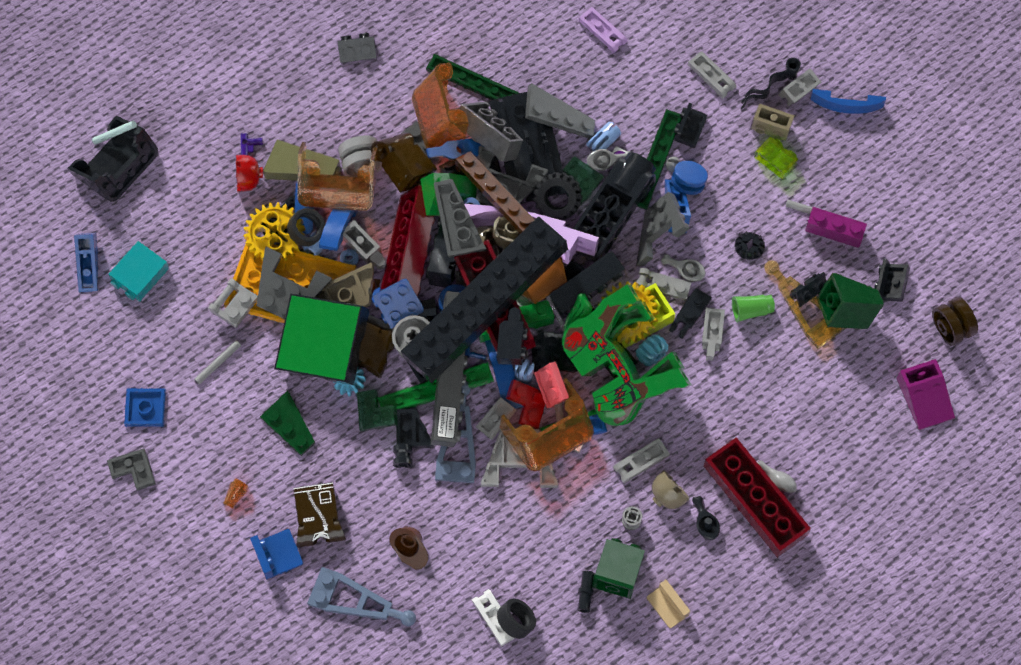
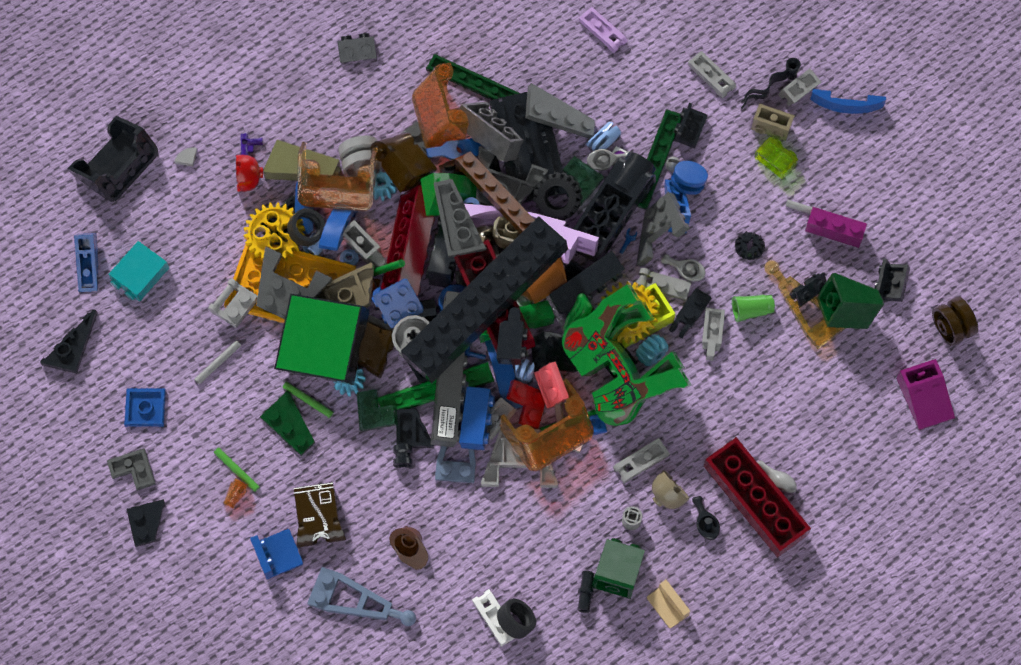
light aqua bar [92,121,137,145] -> none
none -> black wing [40,309,97,374]
none -> black wing [127,499,165,547]
none -> light grey tile [174,148,197,167]
none -> bright green bar [214,448,260,492]
none -> bright green bar [282,381,334,418]
none -> medium azure gear [366,169,396,201]
none -> green bar [373,259,405,277]
none -> blue brick [459,387,495,450]
none -> blue hand [619,228,637,254]

